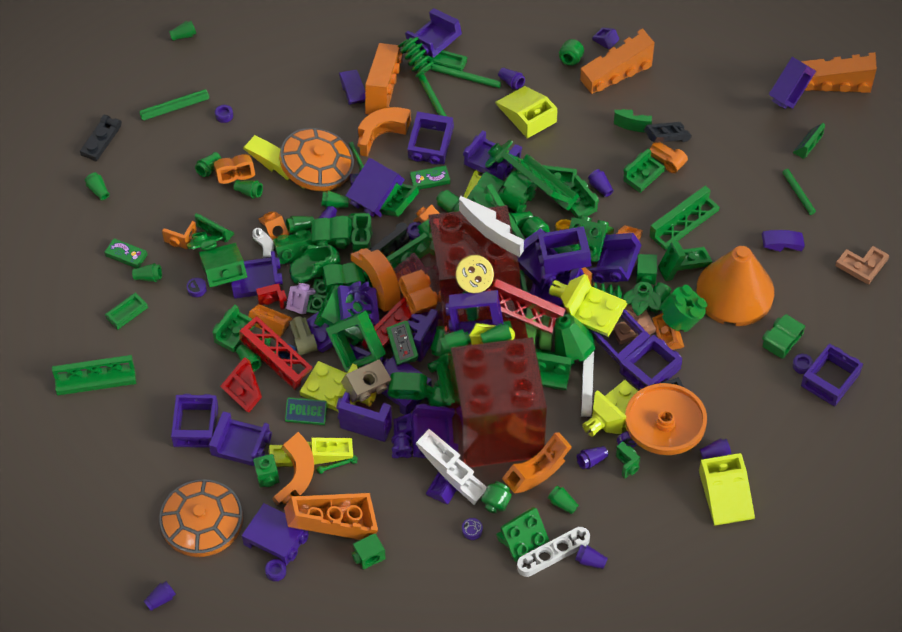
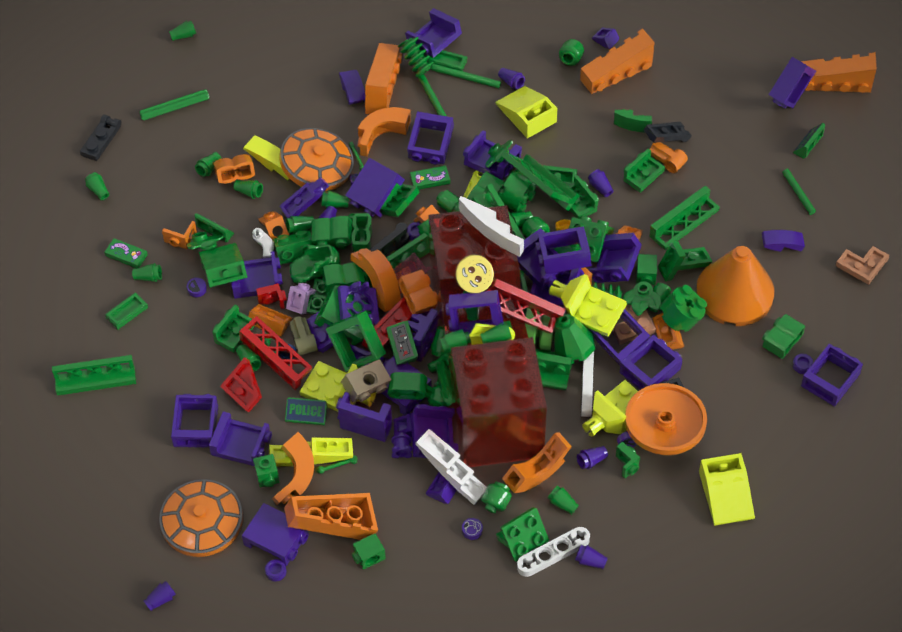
dark purple tile [215,105,233,123] -> none
dark purple cone [700,438,731,459] -> none
none -> dark purple hinge [280,177,329,218]

